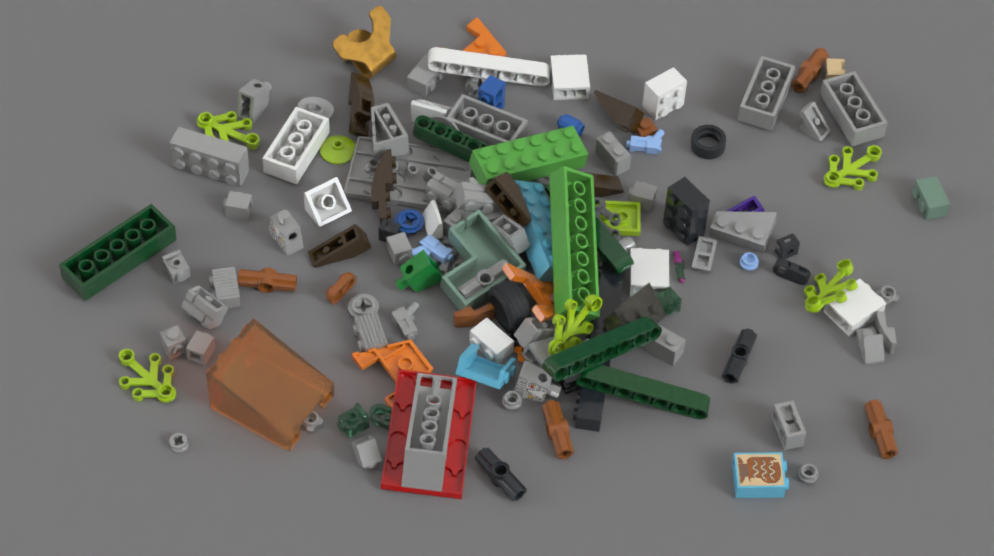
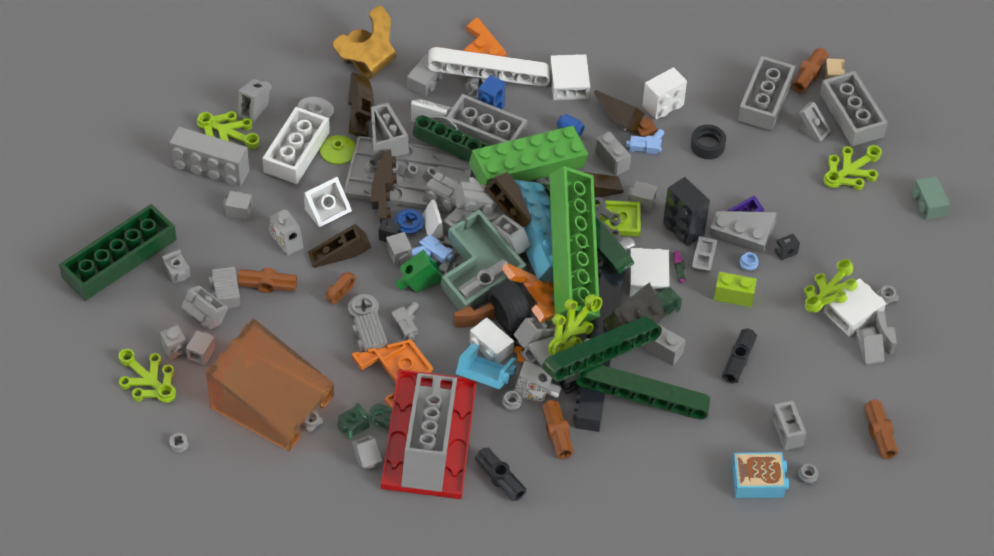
black piece [773,259,811,285] -> none
none -> lime brick [714,272,757,307]

